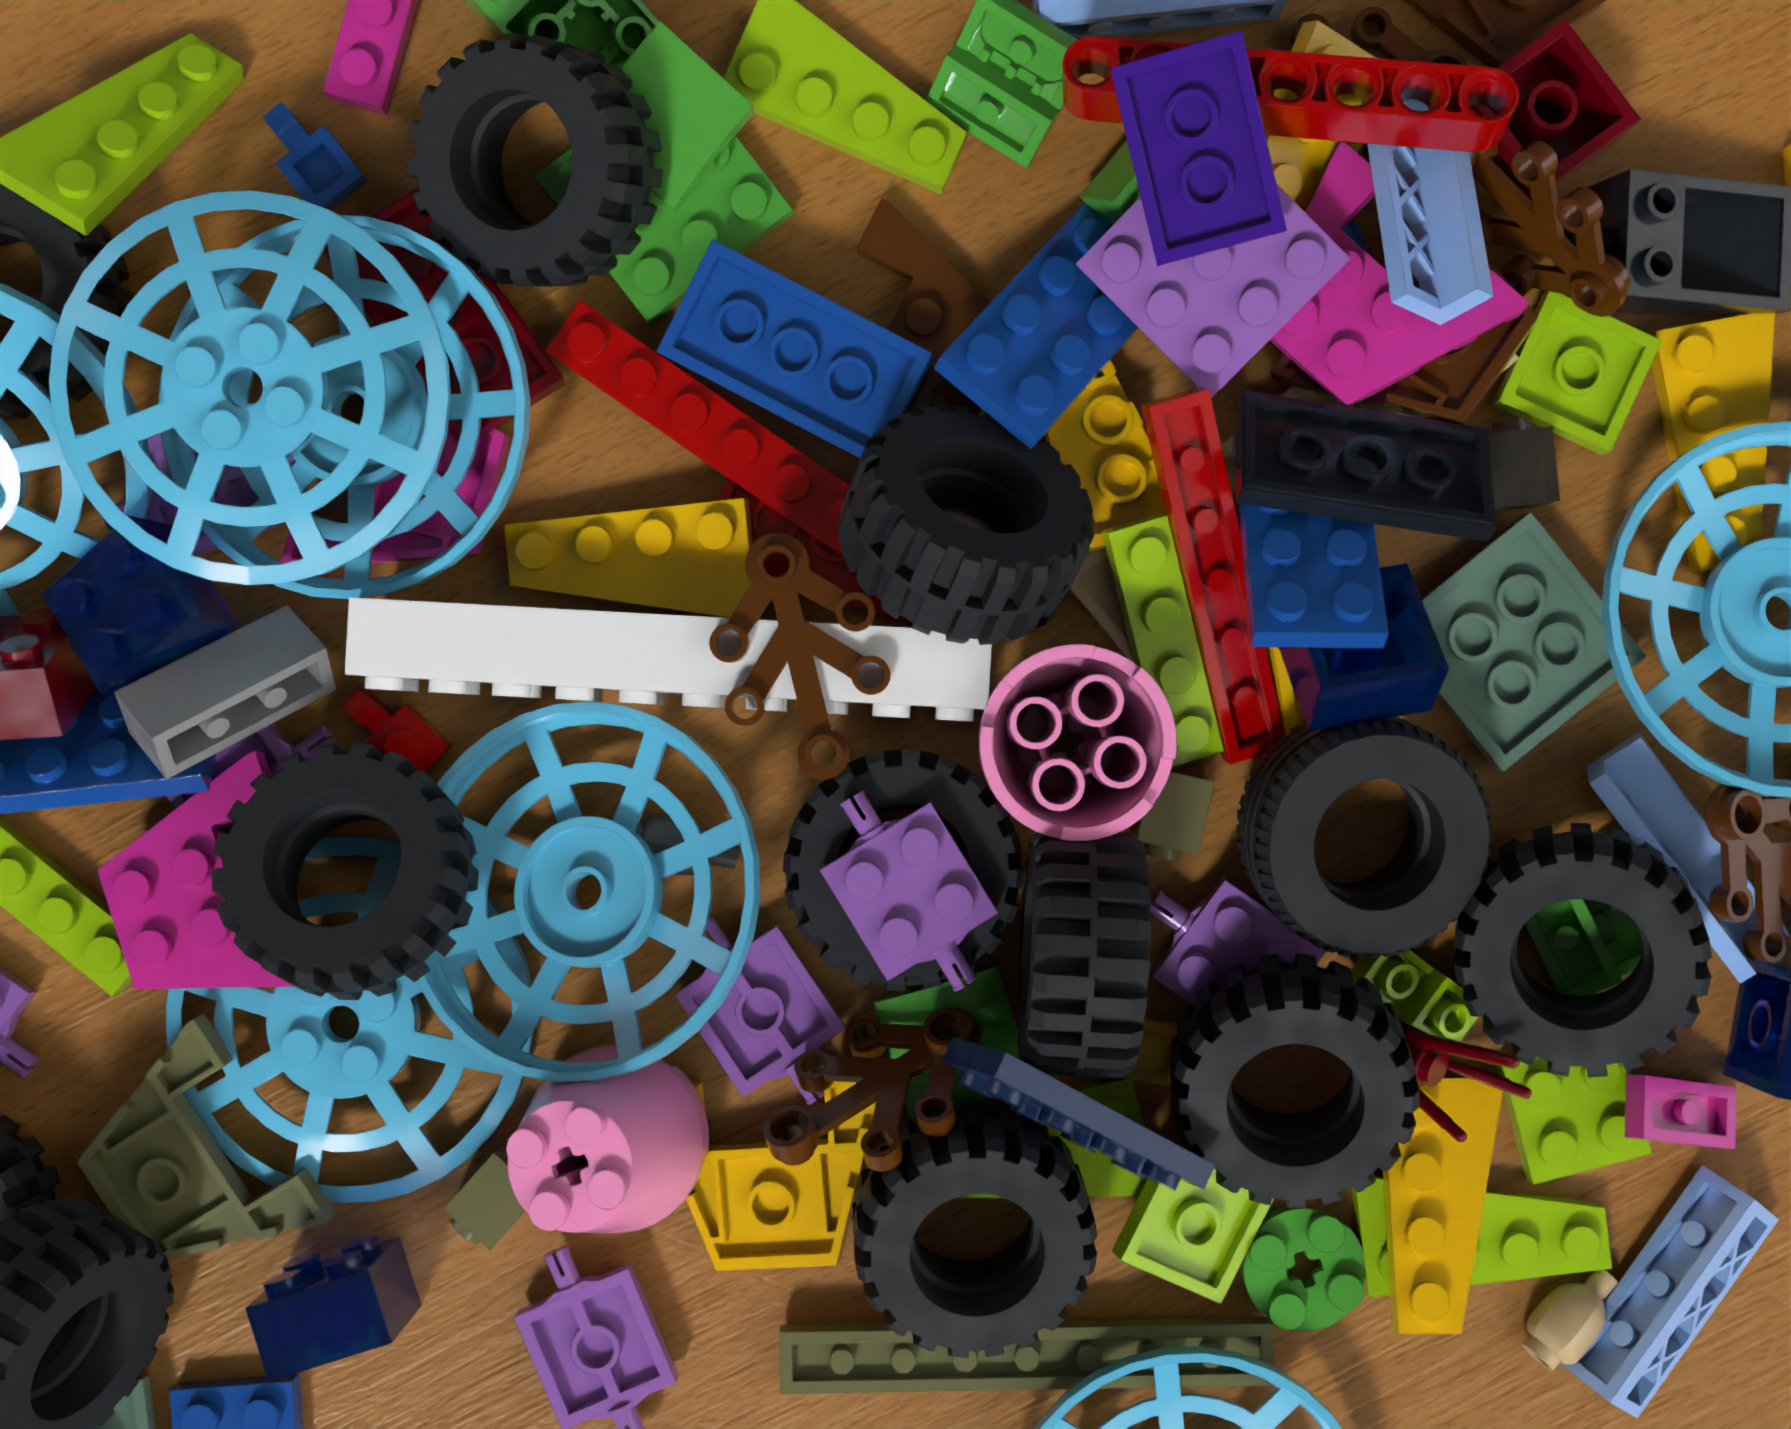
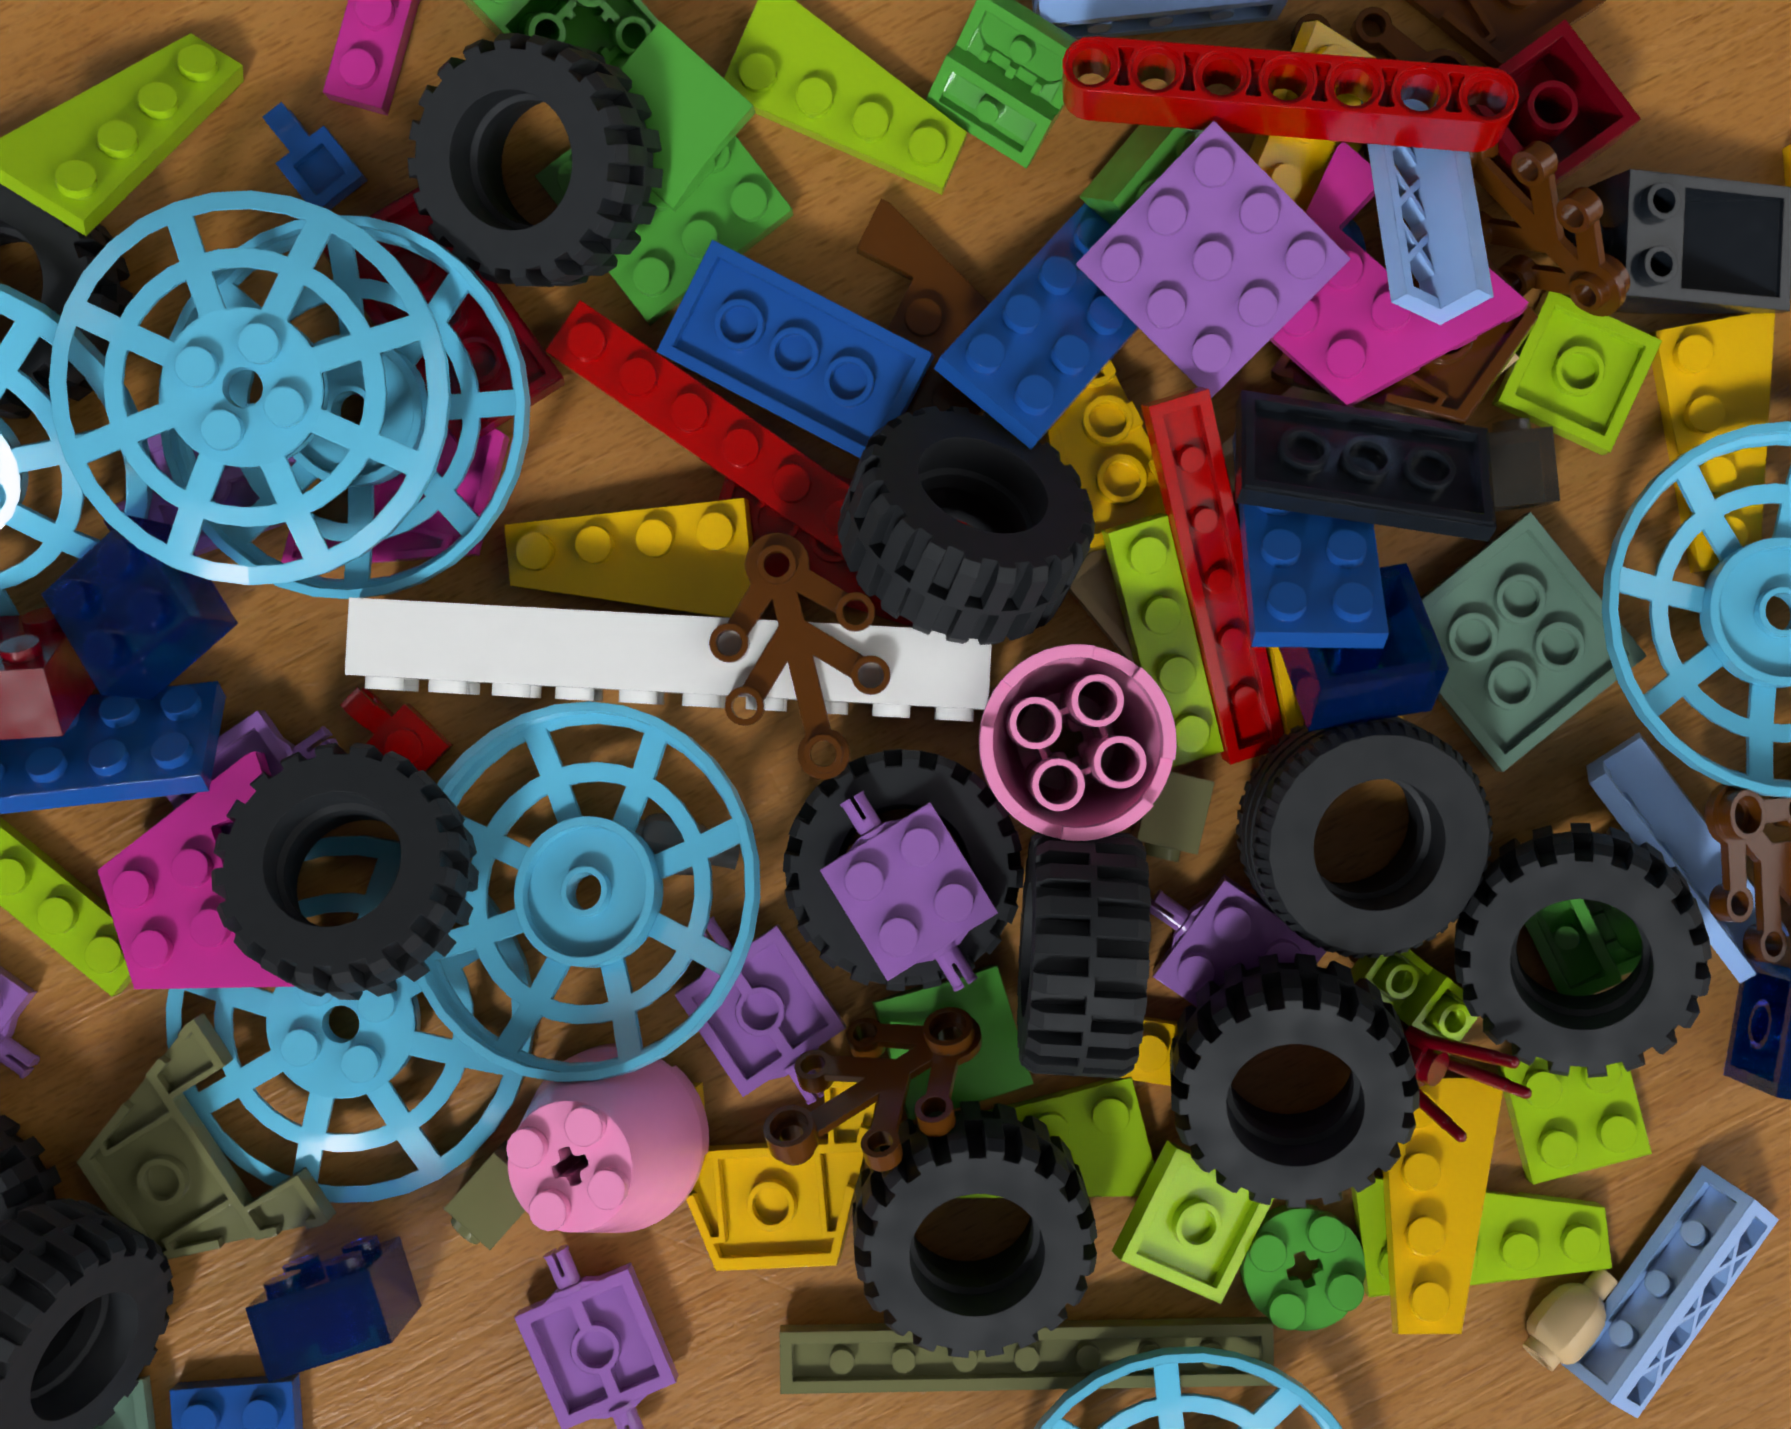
light grey brick [114,605,336,780] -> none
dark blue plate [942,1037,1215,1191] -> none
dark purple plate [1110,30,1287,266] -> none
dark pink plate [1624,1074,1736,1149] -> none

